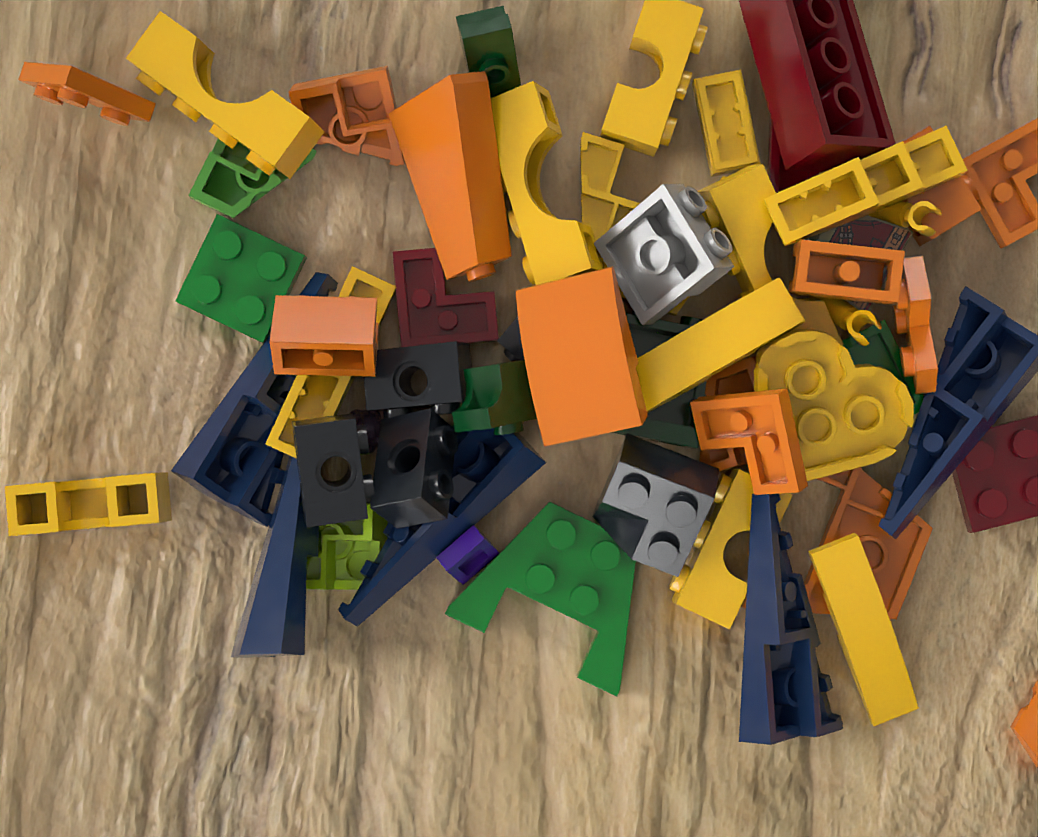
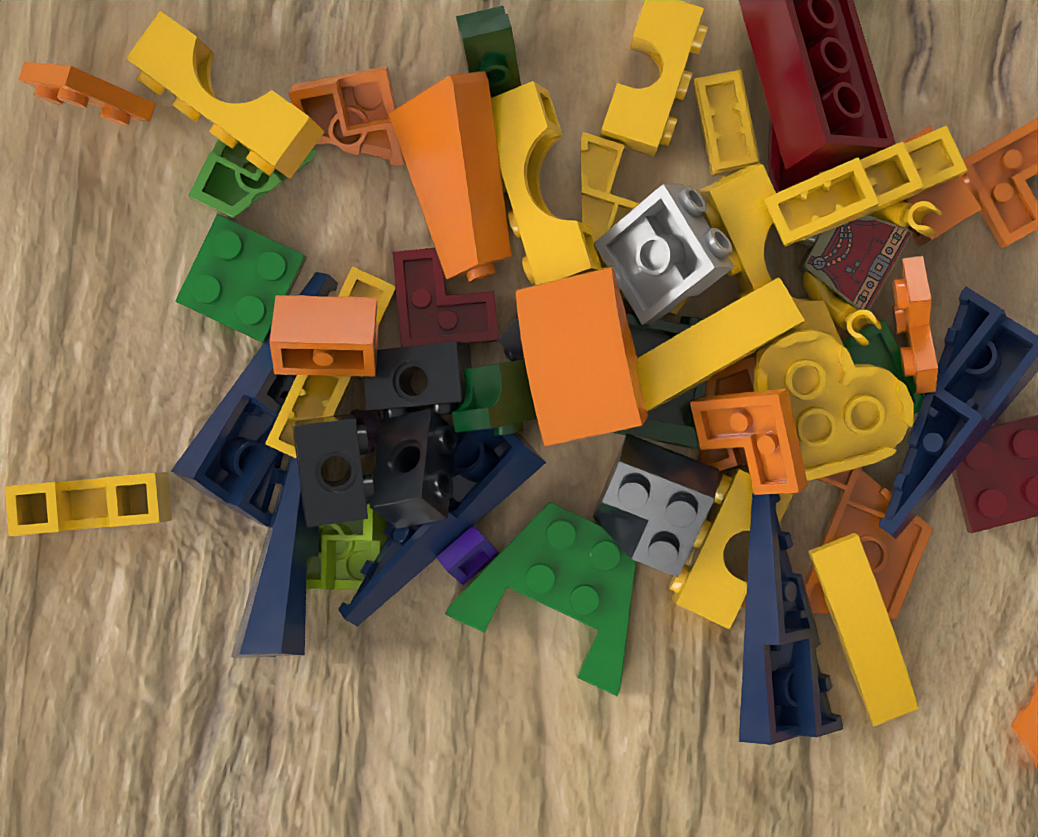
orange brick [788,239,905,305] -> none

